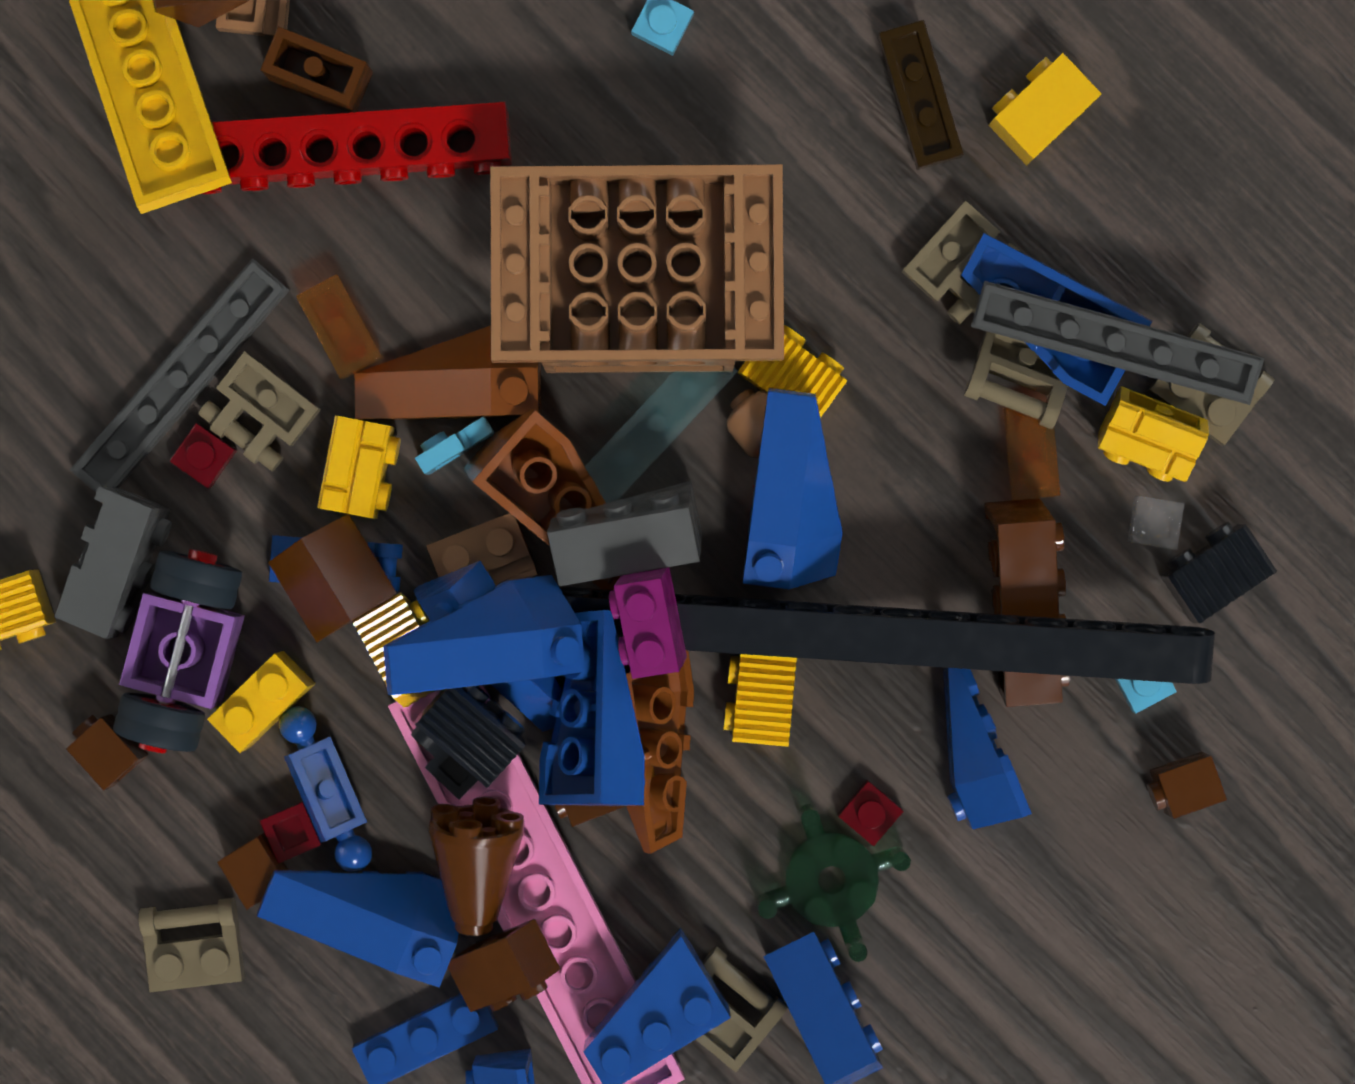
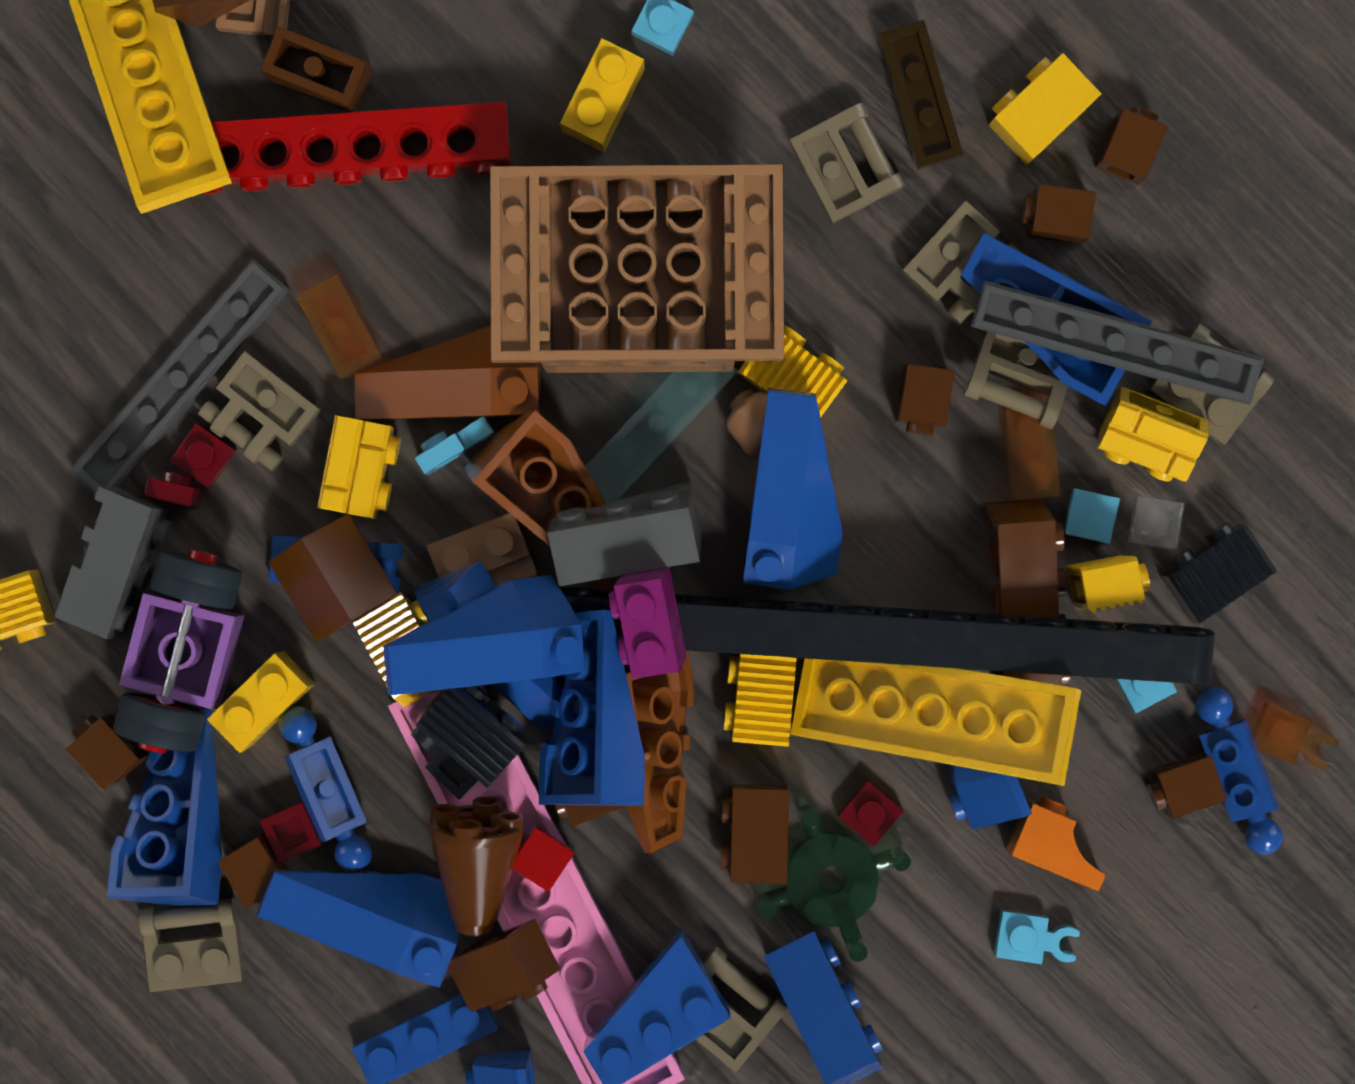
none -> blue wedge [107,709,222,906]
none -> dark red plate [144,471,203,507]
none -> red tile [513,825,575,893]
none -> yellow brick [560,38,645,153]
none -> reddish brown brick [721,784,789,884]
none -> dark tan plate [789,102,906,224]
none -> yellow plate [790,658,1082,786]
none -> reddish brown brick [895,364,955,435]
none -> medium azure plate [994,909,1080,964]
none -> orange arch [1006,796,1106,892]
none -> reddish brown brick [1021,184,1096,244]
none -> medium azure tile [1063,488,1120,544]
none -> yellow brick [1066,555,1150,613]
none -> reddish brown brick [1095,106,1168,185]
none -> blue plate [1195,687,1283,855]
none -> clear orange plate [1252,703,1339,769]

